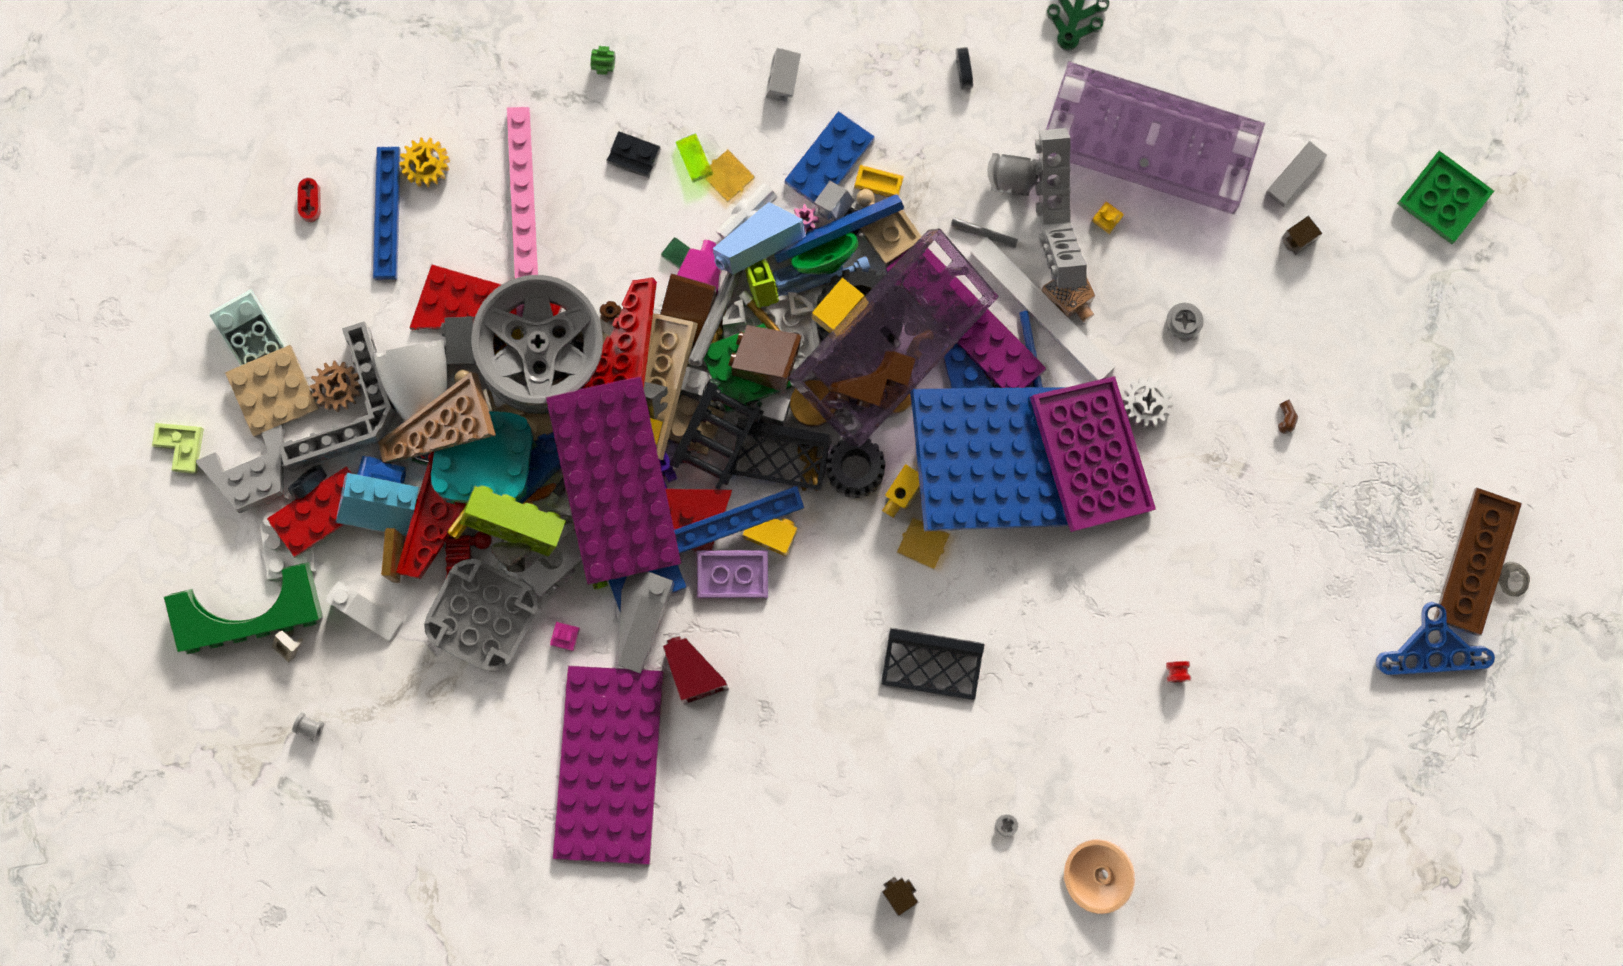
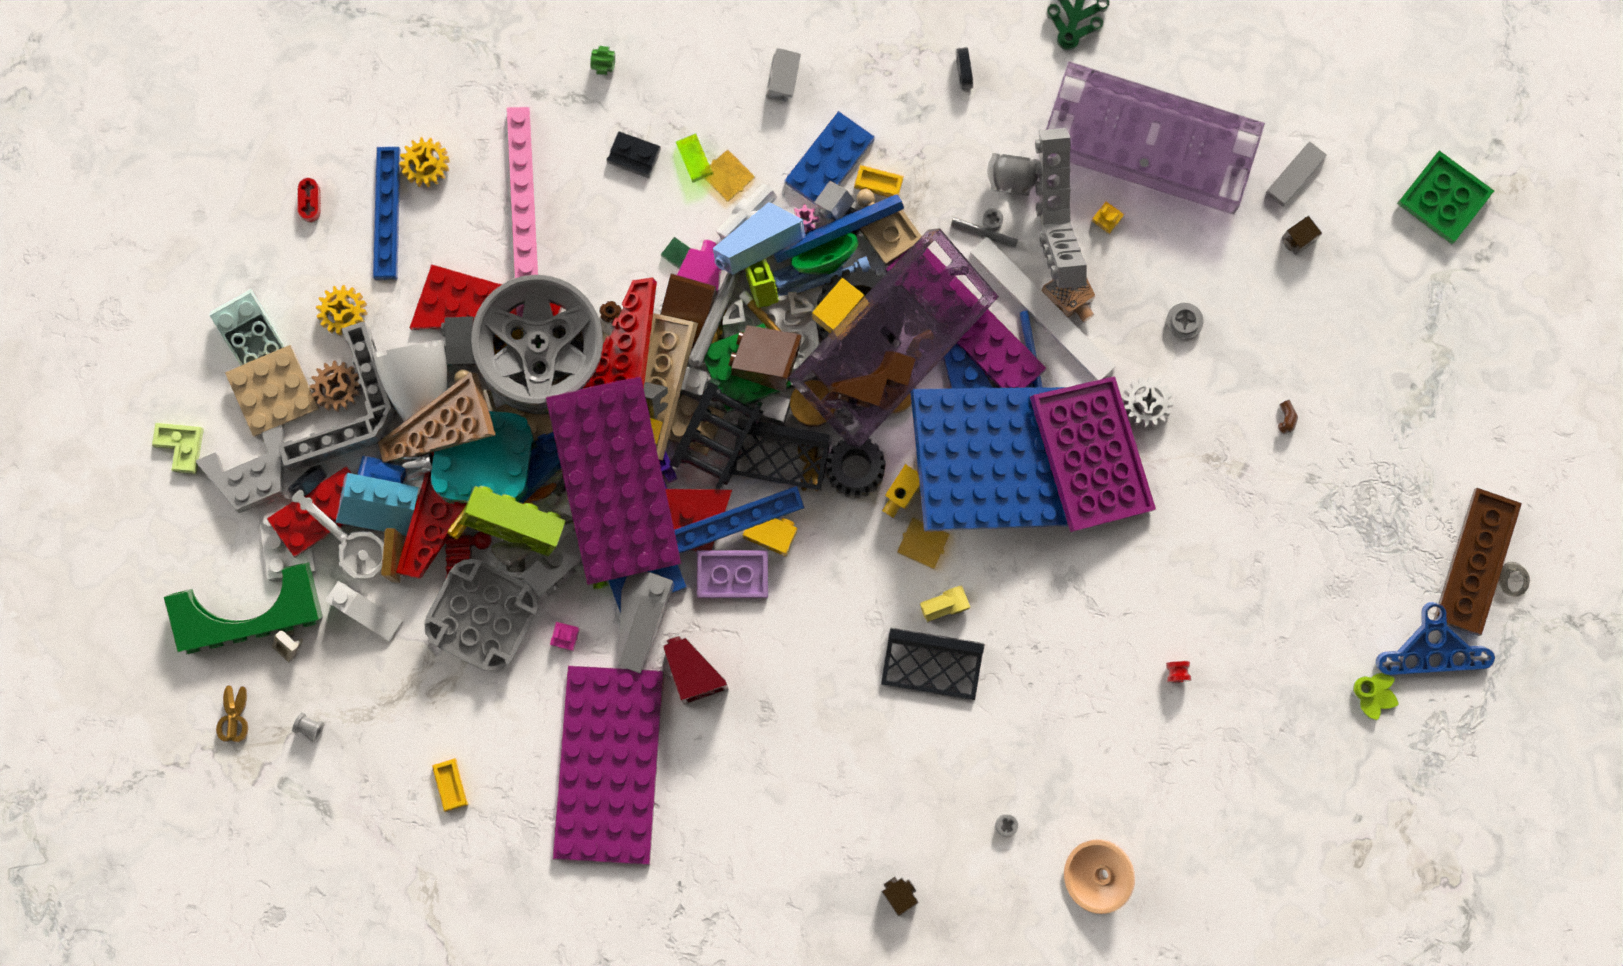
none -> pearl gold piece [216,685,249,742]
none -> white piece [292,490,384,578]
none -> yellow gear [316,285,368,336]
none -> flat silver piece [403,453,433,480]
none -> yellow tile [432,758,469,812]
none -> light yellow piece [920,585,971,622]
none -> light grey bush [982,208,1003,231]
none -> lime plate [1353,673,1399,720]

